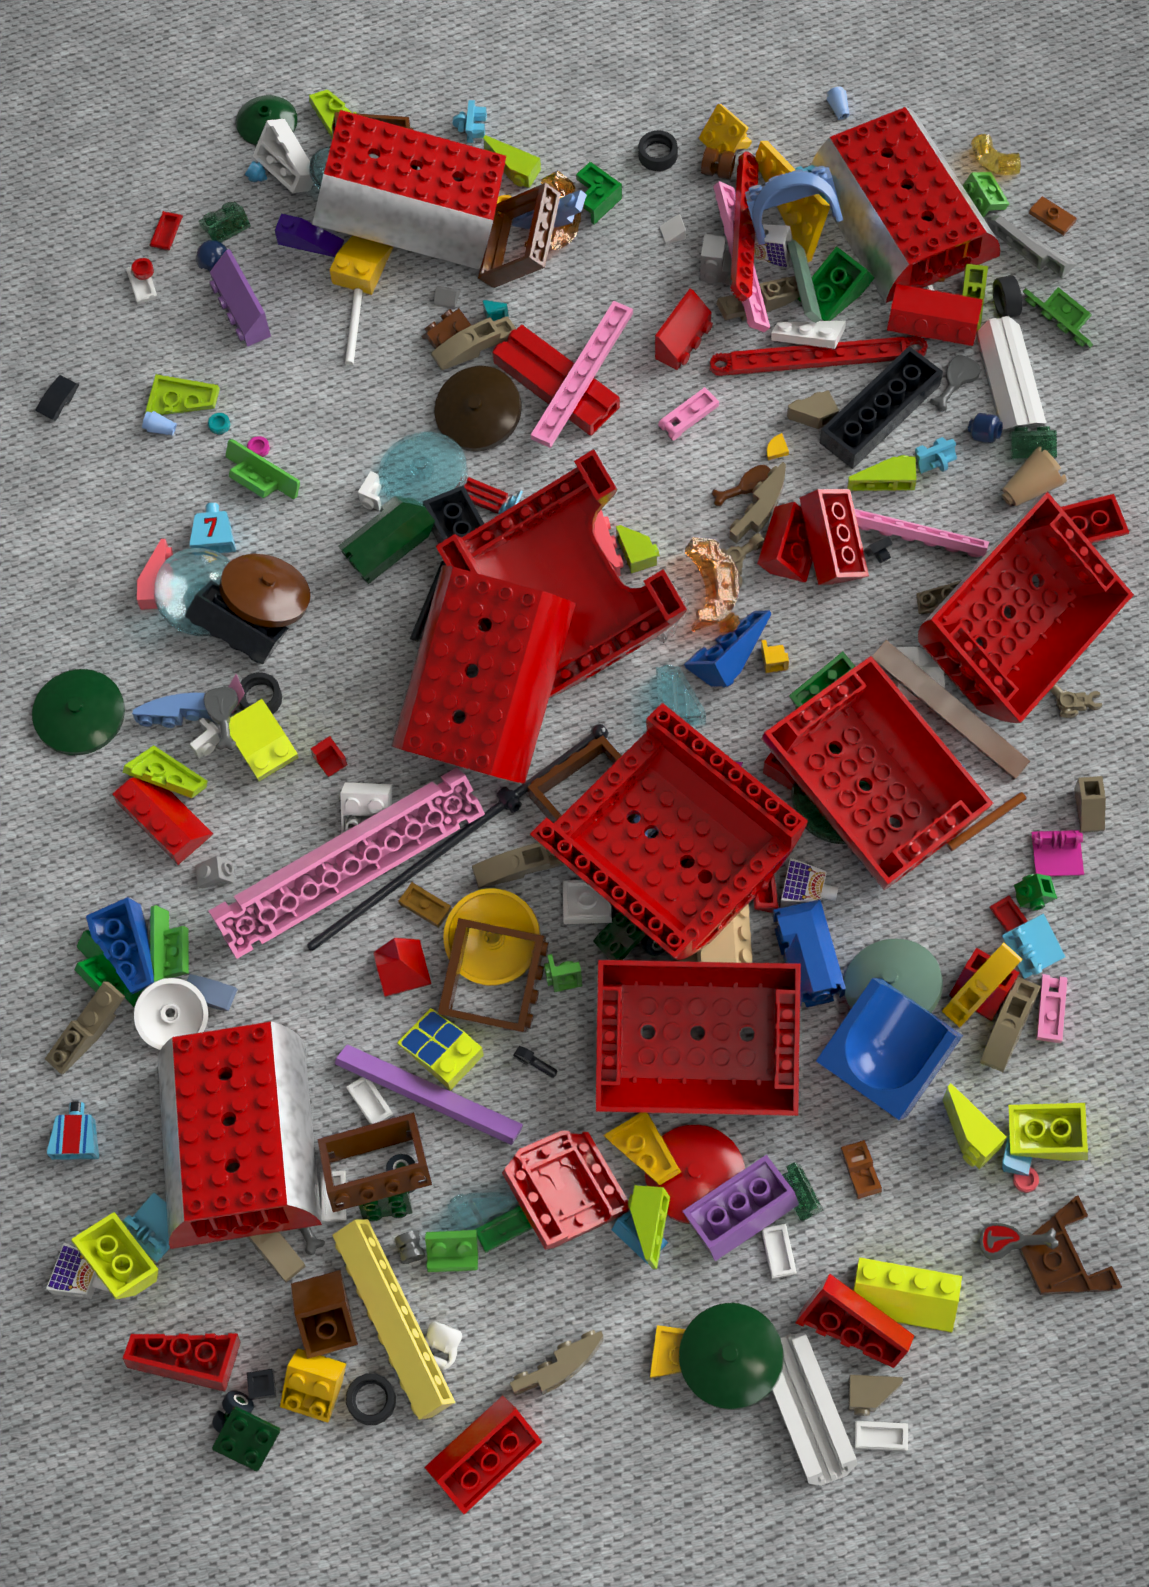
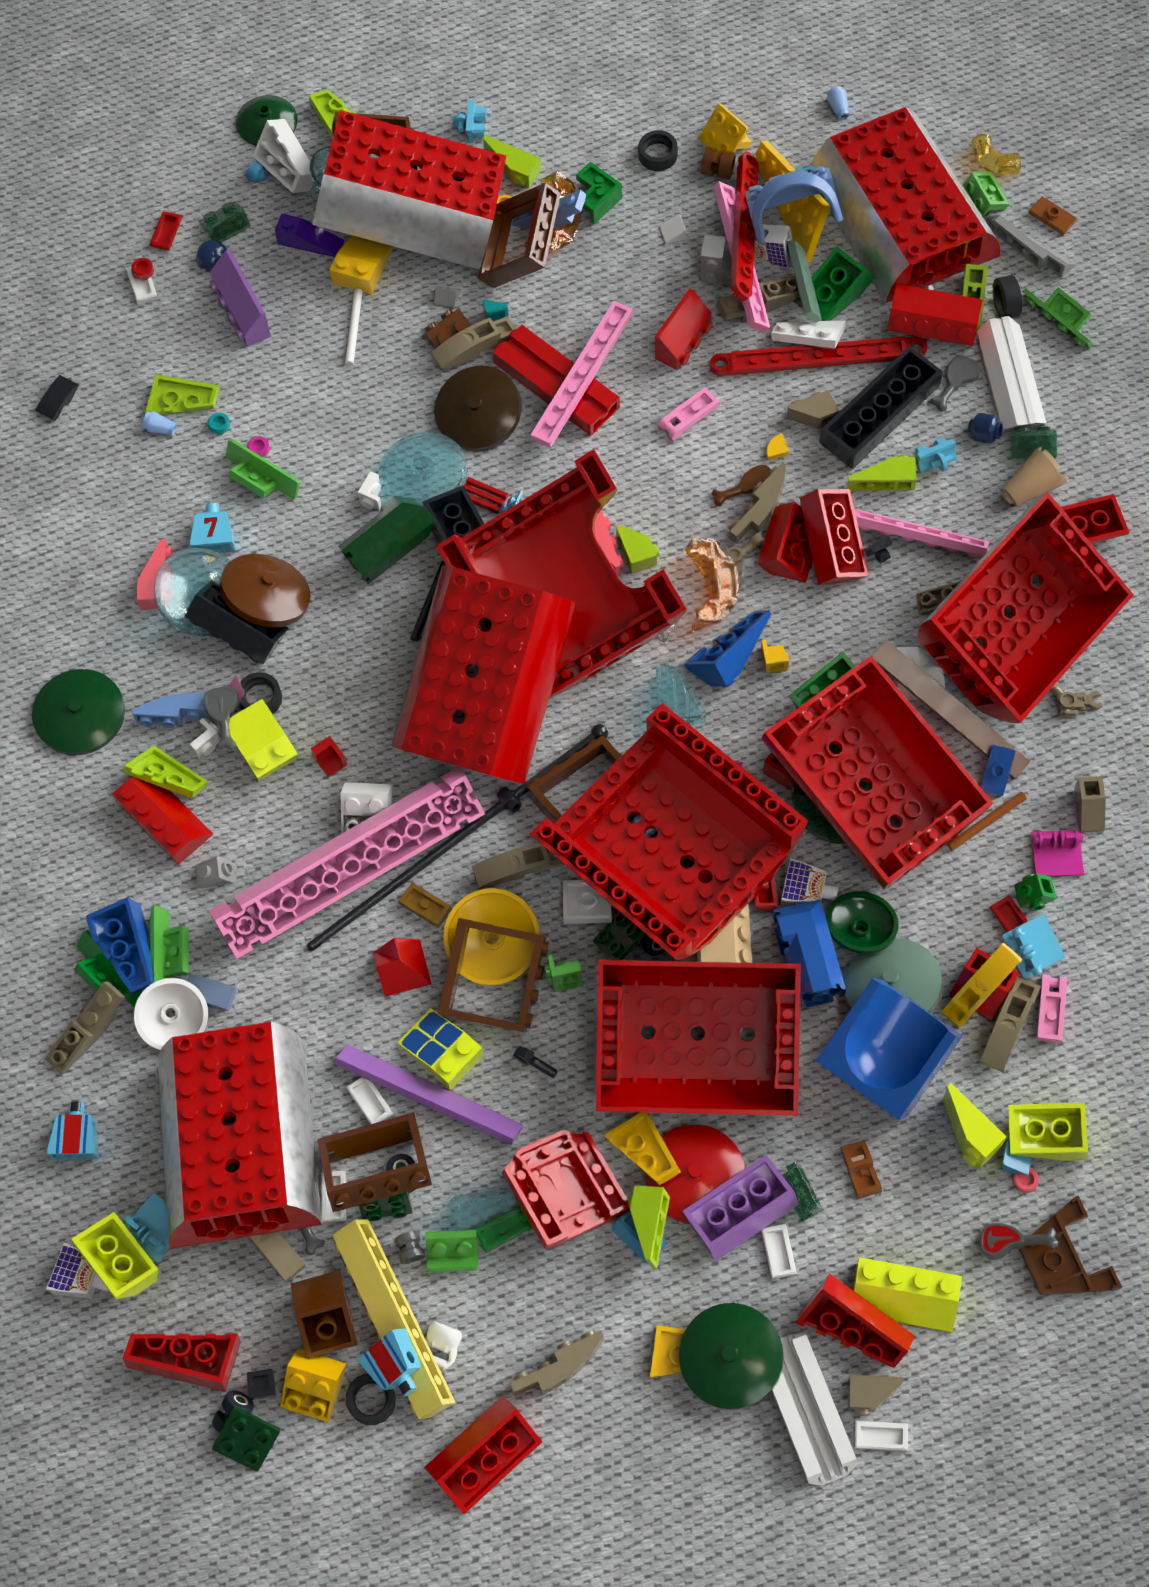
clear orange plate [718,612,741,633] -> none
none -> medium azure torso [357,1329,421,1397]
none -> dark green dish [826,891,899,954]
none -> blue plate [981,744,1016,796]

